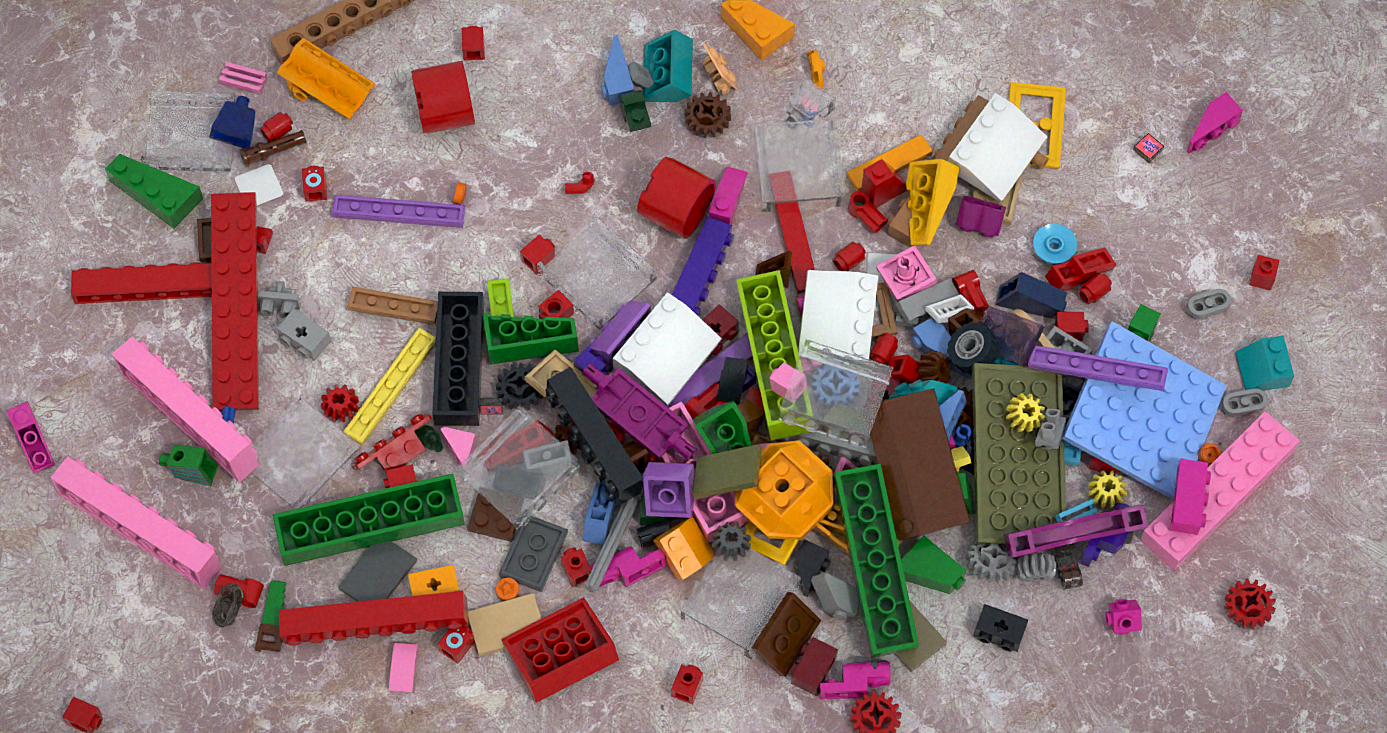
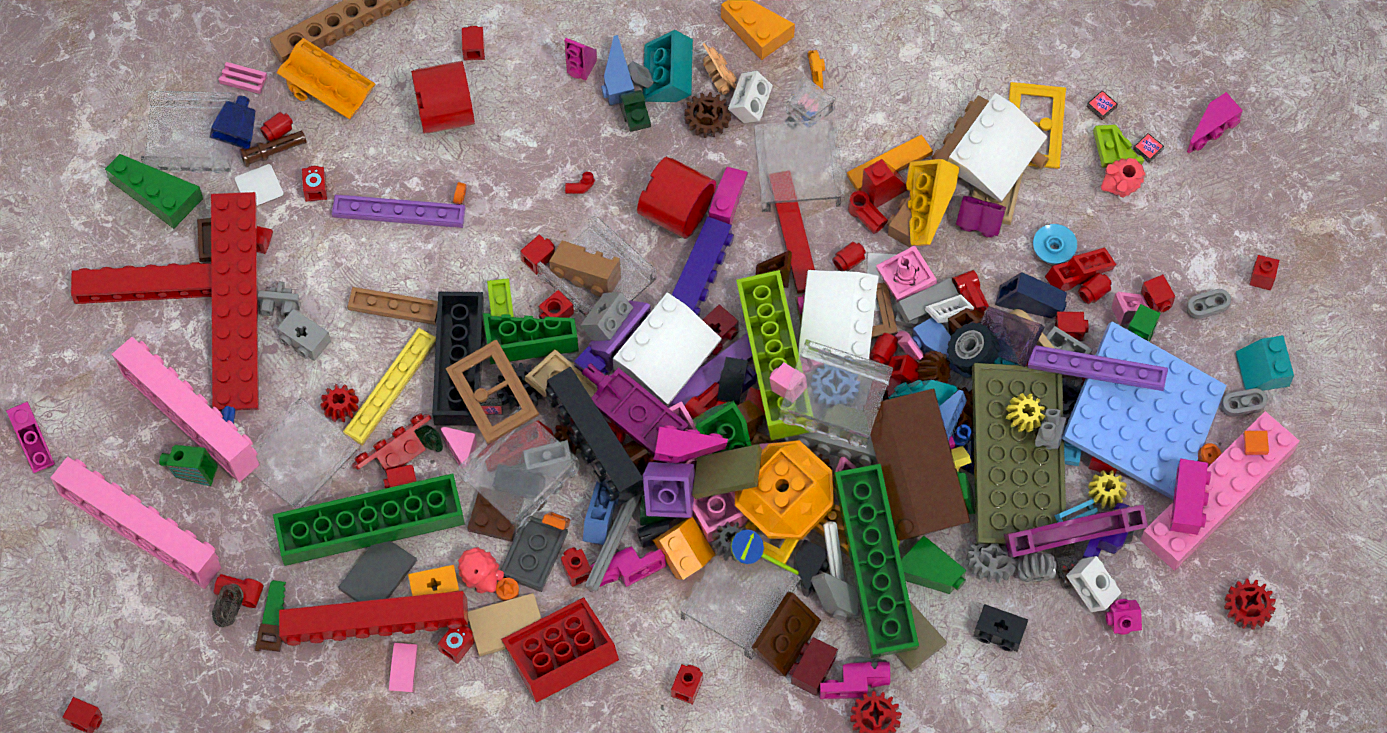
none -> medium nougat door [445,340,539,444]
none -> coral animal [458,547,504,594]
none -> orange tile [542,512,571,530]
none -> medium nougat wedge [549,240,621,297]
none -> dark pink slope [564,38,597,80]
none -> light grey brick [580,292,633,341]
none -> dark pink slope [653,425,728,464]
none -> white brick [728,71,773,123]
none -> blue piece [731,529,799,575]
none -> white axle [823,521,845,581]
none -> bright pink slope [895,331,923,360]
none -> white brick [1066,556,1121,612]
none -> tile [1087,90,1118,120]
none -> lime wing [1093,124,1144,168]
none -> coral animal [1101,158,1146,198]
none -> bright pink slope [1111,291,1149,326]
none -> red brick [1141,274,1176,313]
none -> orange tile [1243,431,1269,455]

